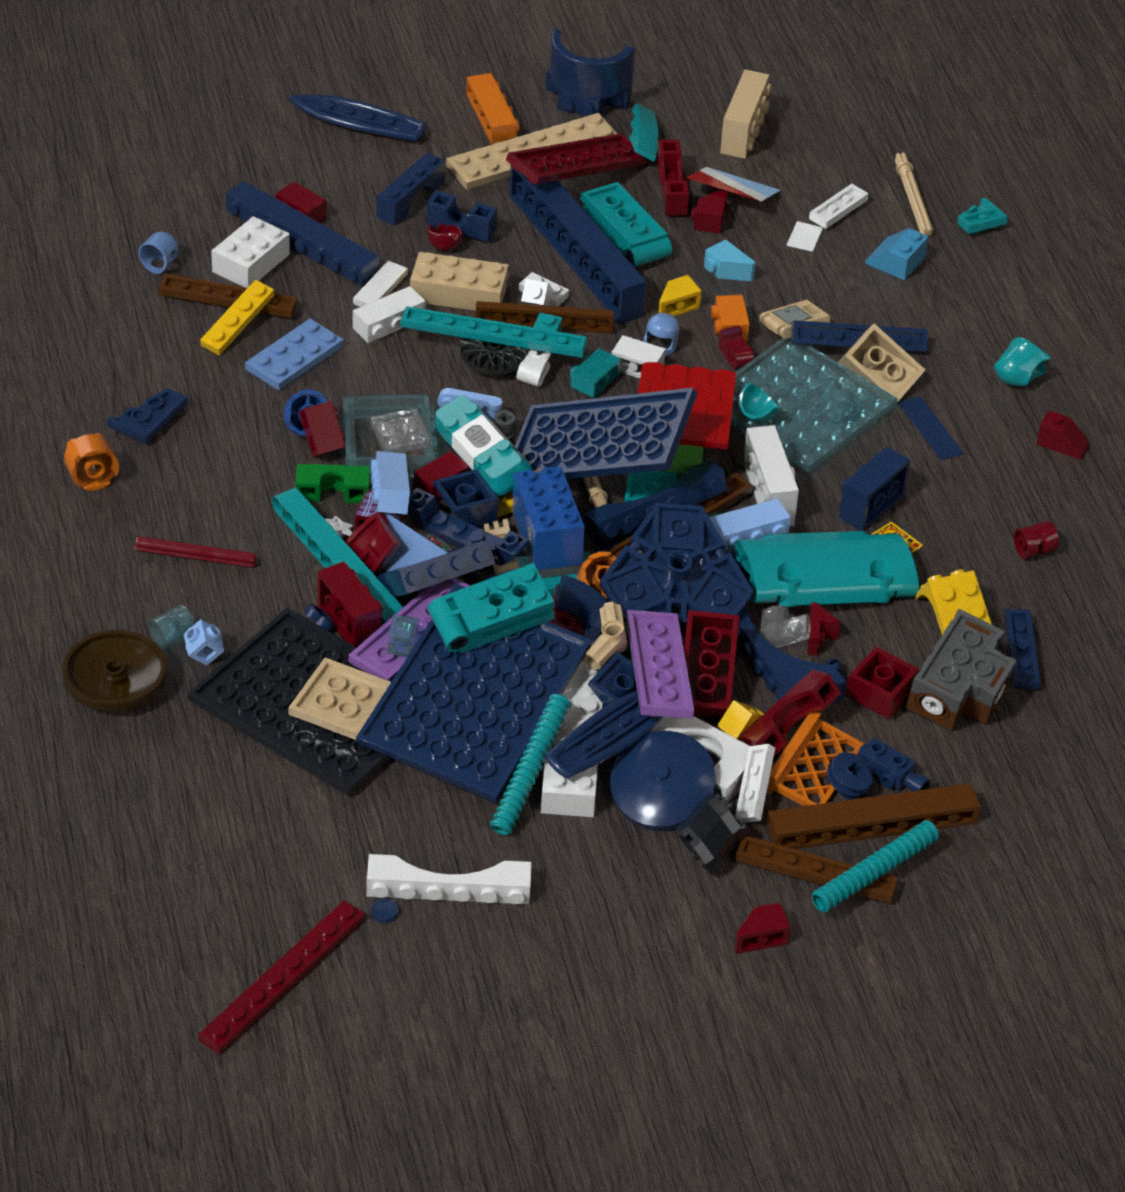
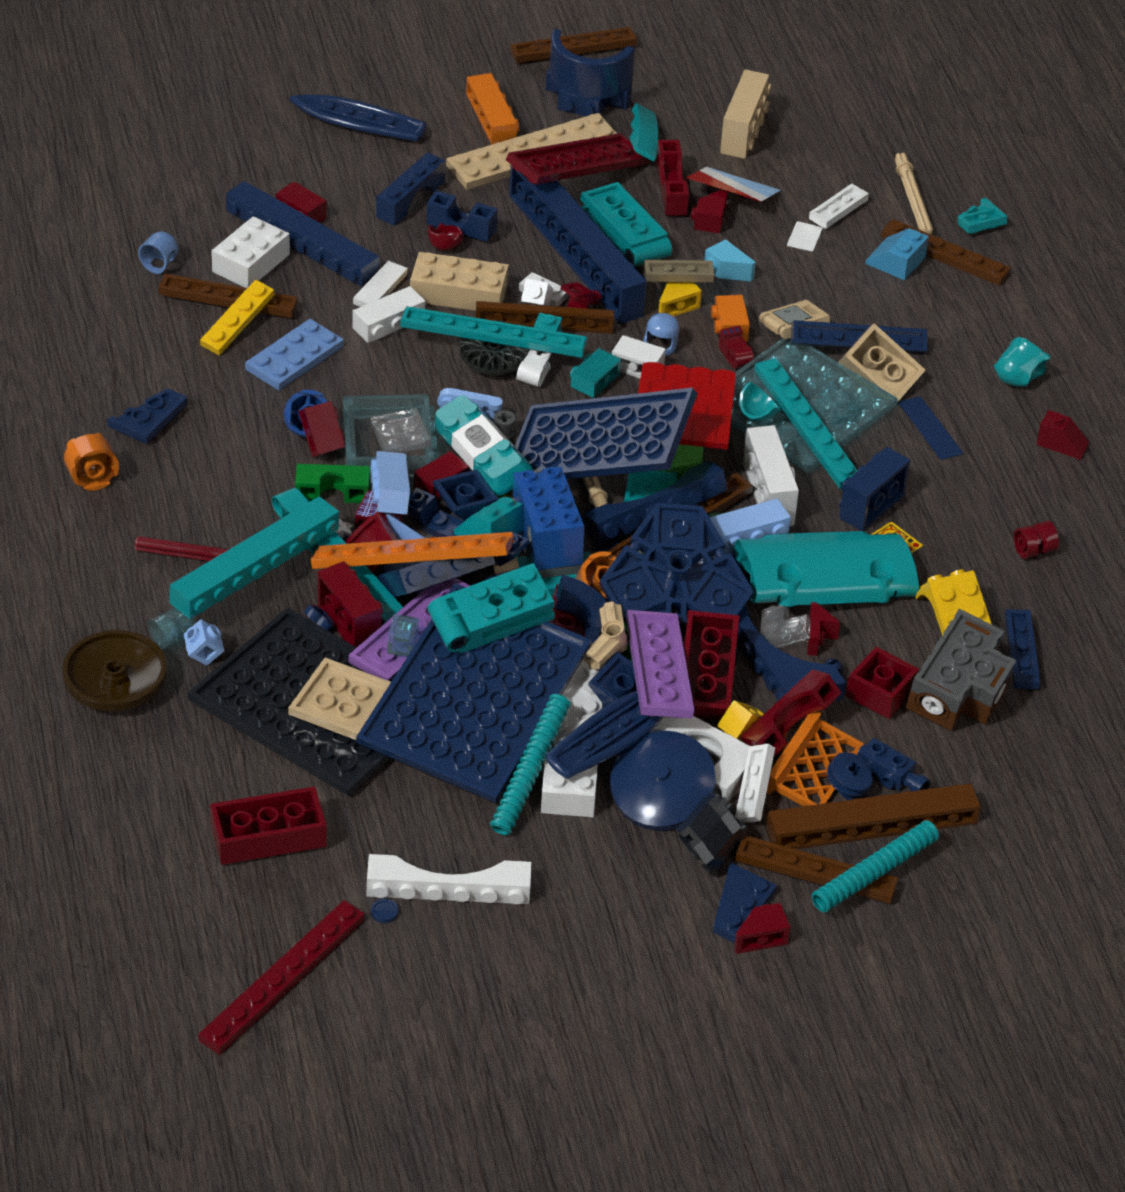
none -> teal brick [169,497,340,619]
none -> dark red brick [210,786,327,865]
none -> orange plate [311,532,514,569]
none -> teal slope [454,497,524,536]
none -> reddish brown plate [510,27,637,63]
none -> dark red bracket [560,282,602,309]
none -> dark tan plate [644,260,714,283]
none -> dark blue wing [713,862,777,943]
none -> teal plate [754,358,858,489]
none -> reddish brown plate [881,219,1011,286]

